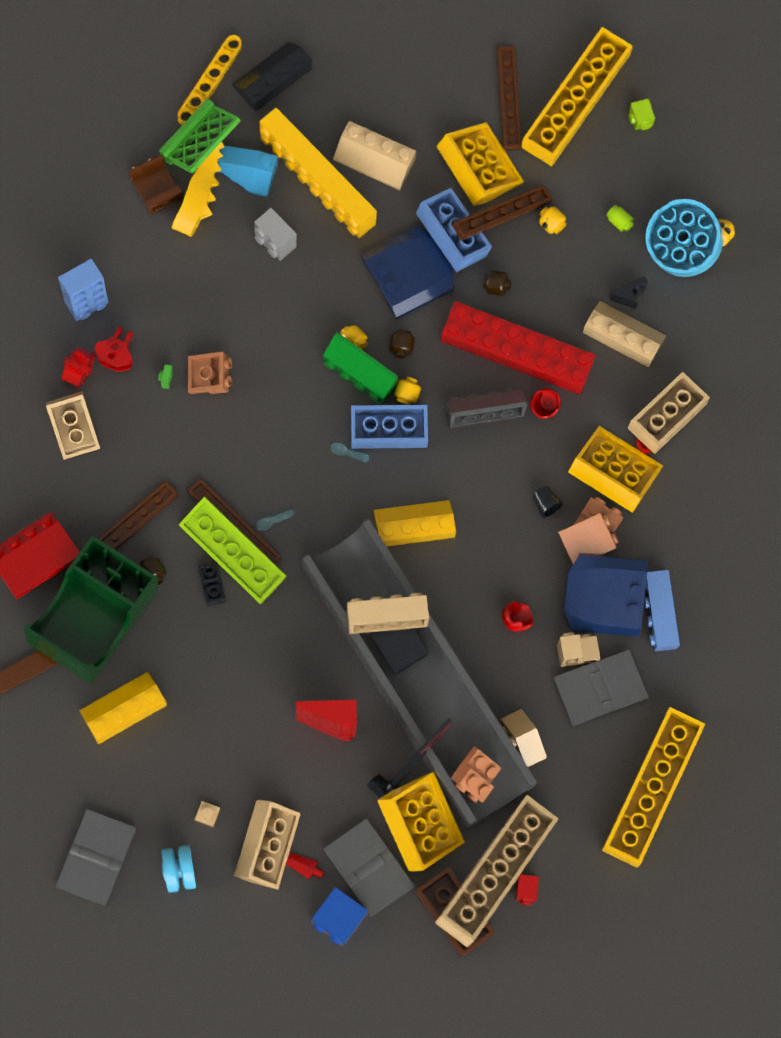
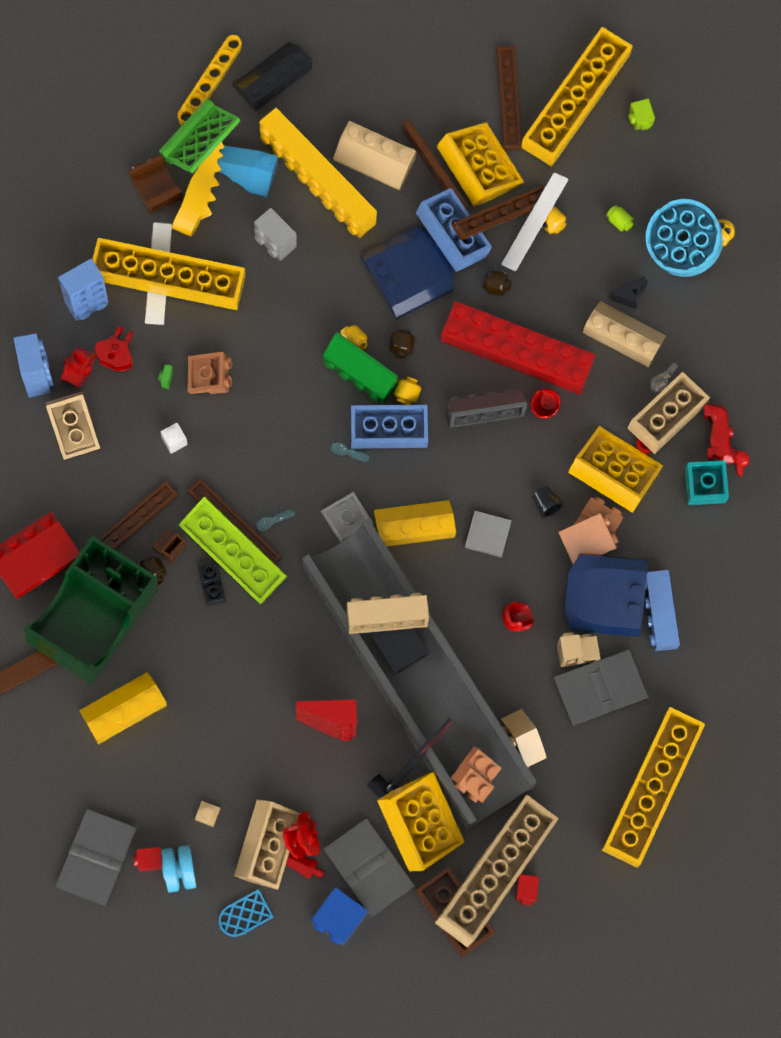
none -> medium blue brick [14,333,53,398]
none -> yellow brick [92,238,246,310]
none -> red brick [133,847,163,872]
none -> white sticker [145,223,172,325]
none -> reddish brown piece [152,529,187,564]
none -> white brick [160,423,187,454]
none -> dark azure window [219,889,274,937]
none -> red hinge [283,811,320,858]
none -> light grey tile [321,491,374,543]
none -> reddish brown tile [402,120,469,211]
none -> light grey tile [465,511,512,558]
none -> white sticker [501,173,569,271]
none -> clear plate [650,362,678,393]
none -> teal brick [684,460,729,505]
none -> red animal [704,402,750,477]

